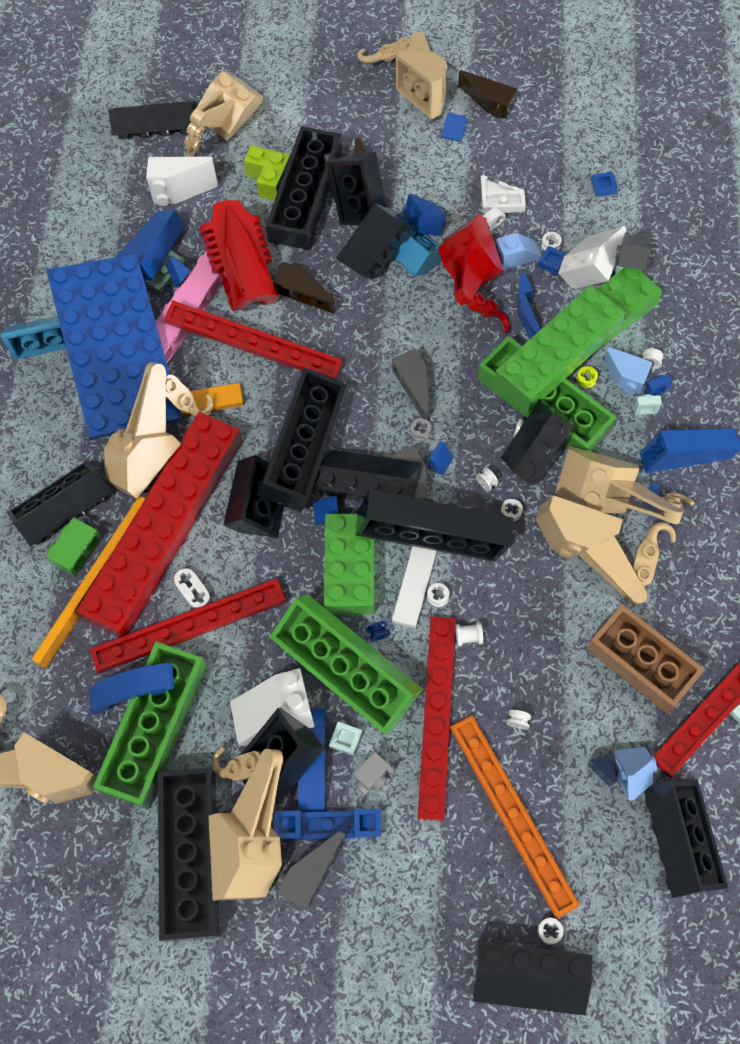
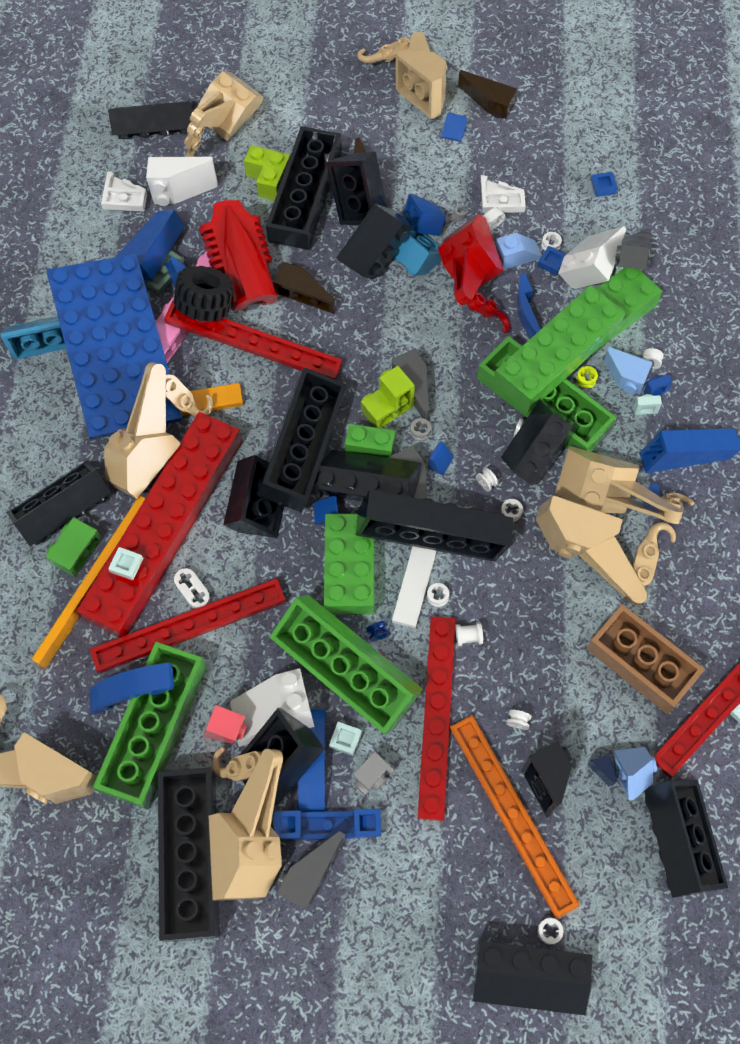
none -> white wing [101,172,147,211]
none -> light aqua plate [108,547,144,580]
none -> black tyre [173,266,234,322]
none -> coral slope [203,705,247,744]
none -> bright green brick [345,424,395,458]
none -> lime brick [361,366,415,428]
none -> black slope [521,741,572,818]

